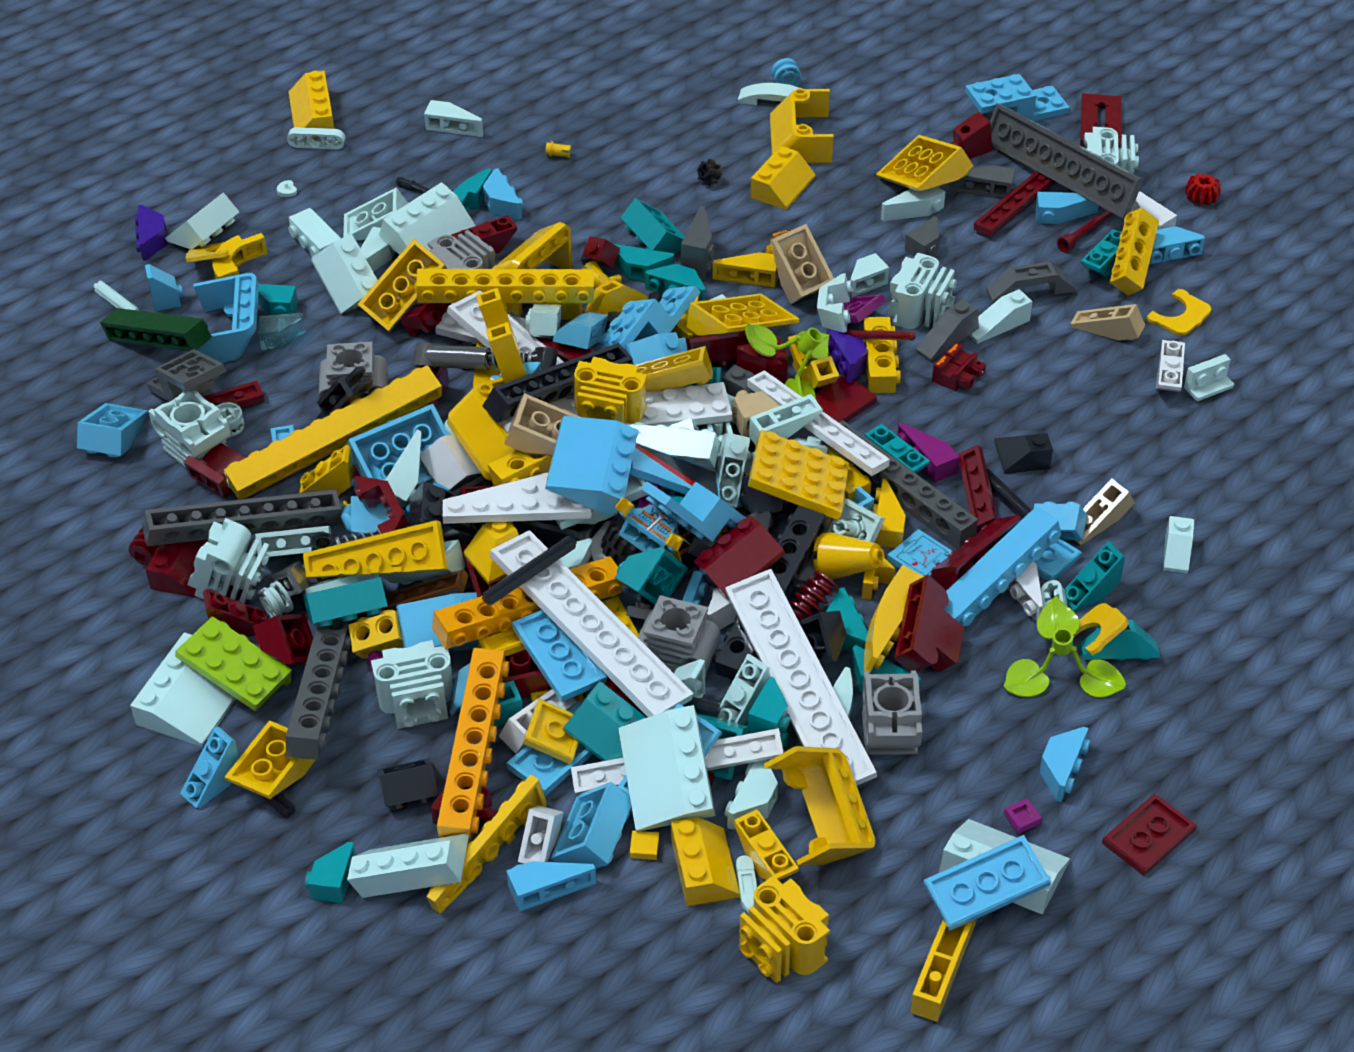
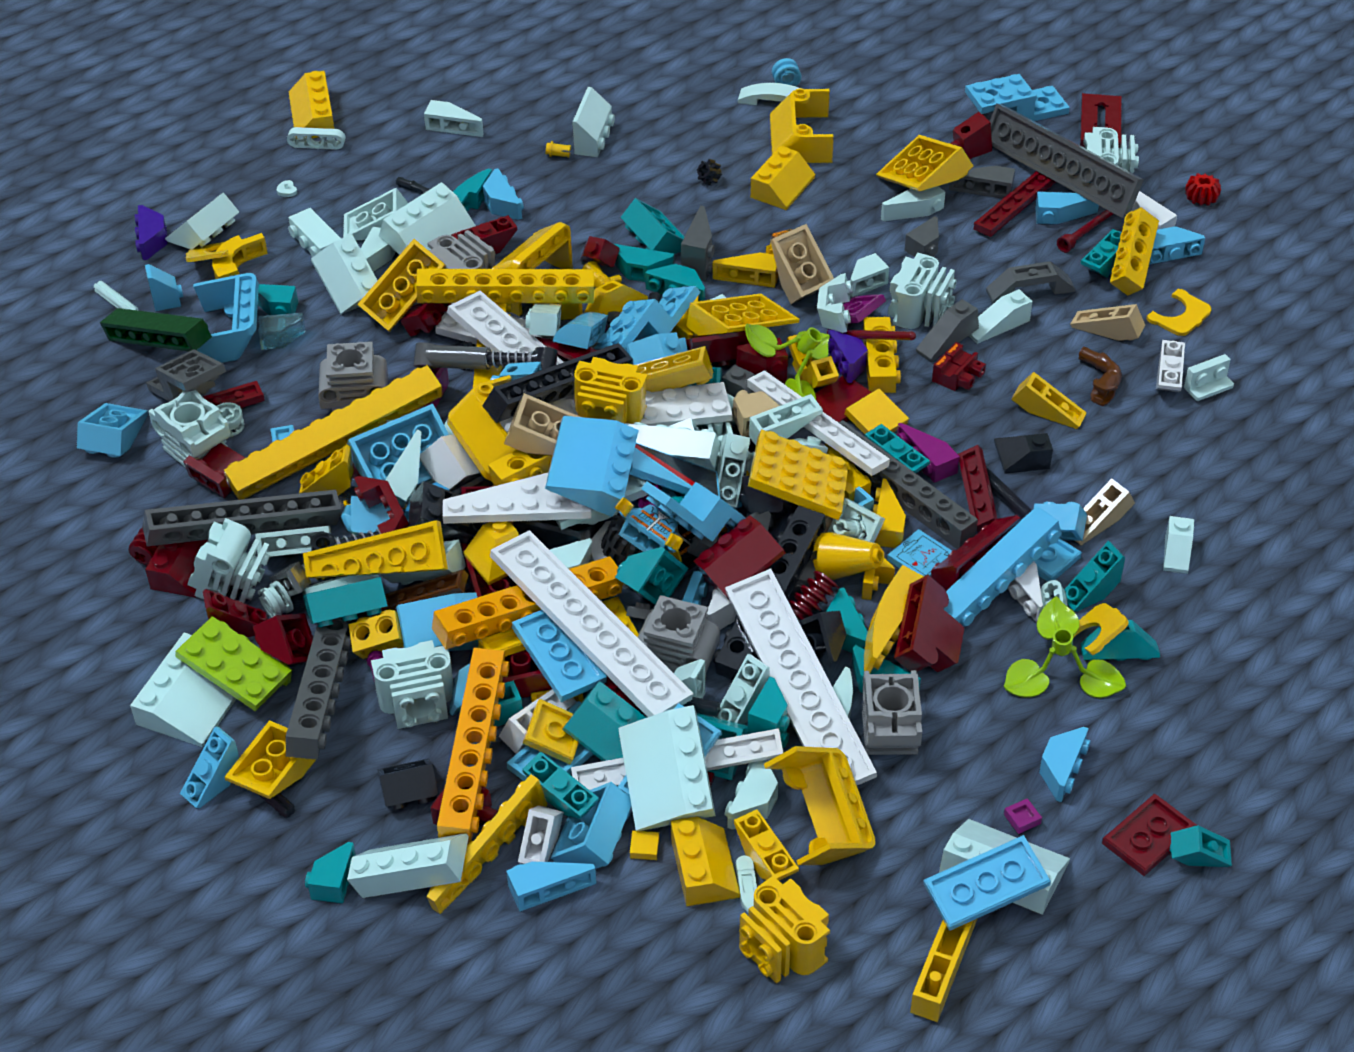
black hinge [315,366,373,420] -> none
yellow arch [476,288,527,383] -> none
black axle [482,536,577,606] -> none
none -> teal slope [522,751,599,819]
none -> light aqua slope [573,87,615,157]
none -> yellow tile [844,389,909,434]
none -> yellow slope [1011,372,1087,429]
none -> reddish brown piece [1078,346,1122,406]
none -> teal slope [1170,825,1232,867]

